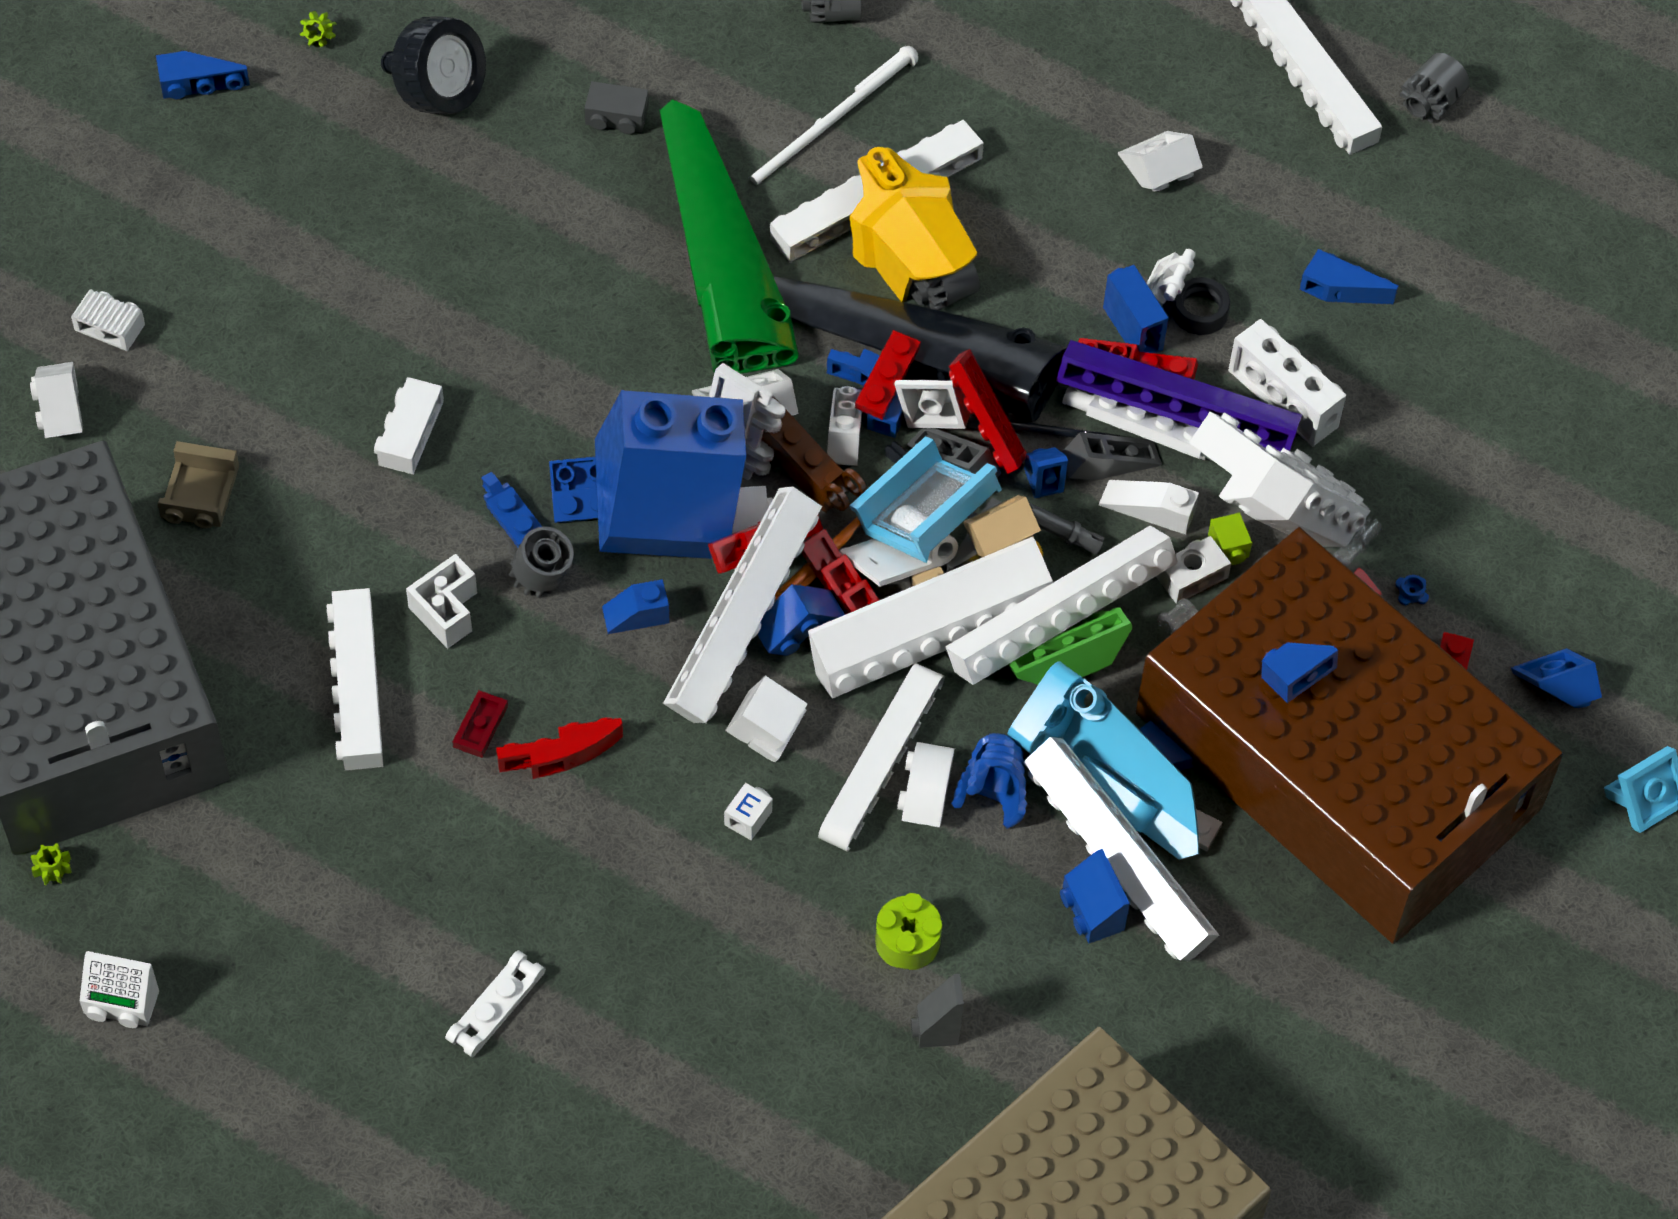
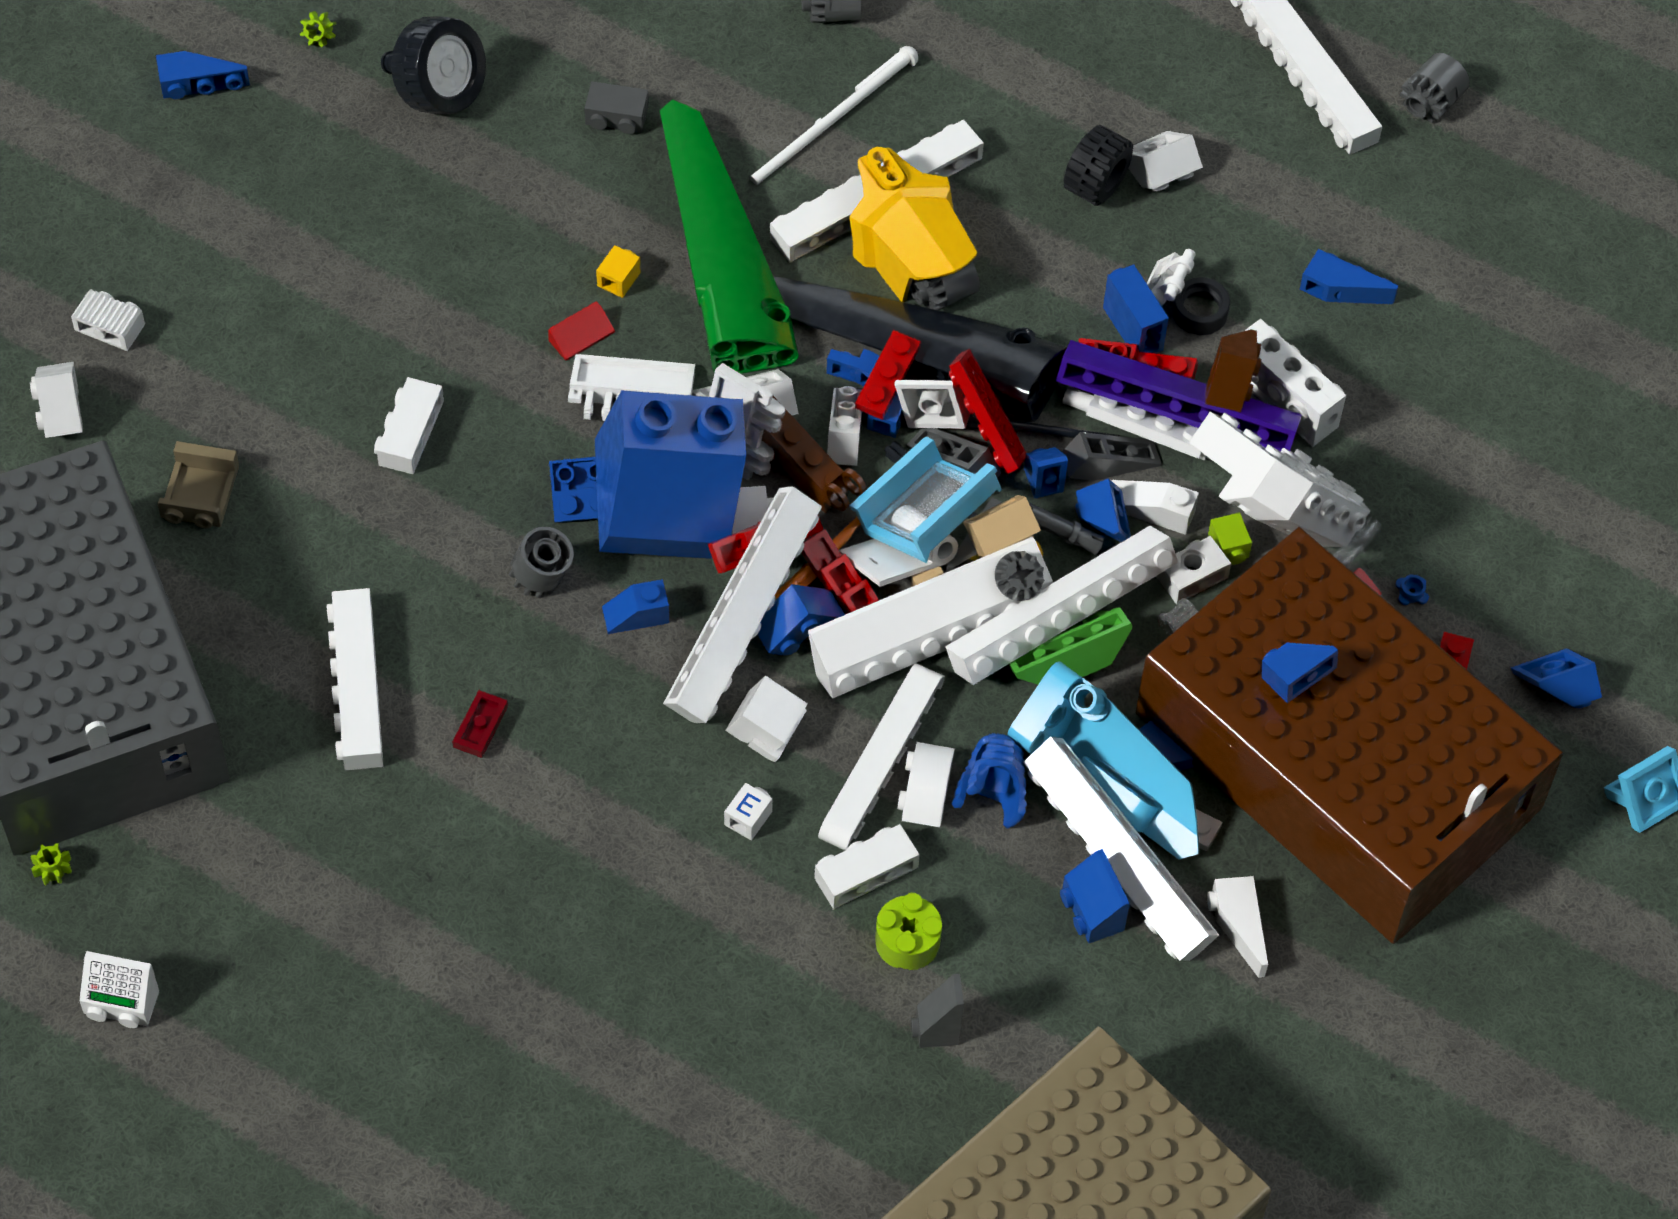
white brick [406,554,477,649] -> none
white plate [445,950,546,1058] -> none
blue hinge [481,472,542,548] -> none
red slope [496,717,623,779] -> none
none -> red slope [548,301,615,361]
none -> white hinge [568,354,695,421]
none -> yellow brick [596,245,641,298]
none -> white brick [815,824,919,909]
none -> dark grey gear [995,551,1045,601]
none -> black tyre [1064,125,1133,206]
none -> blue slope [1075,478,1131,542]
none -> reddish brown slope [1205,329,1262,412]
none -> white slope [1207,876,1268,978]

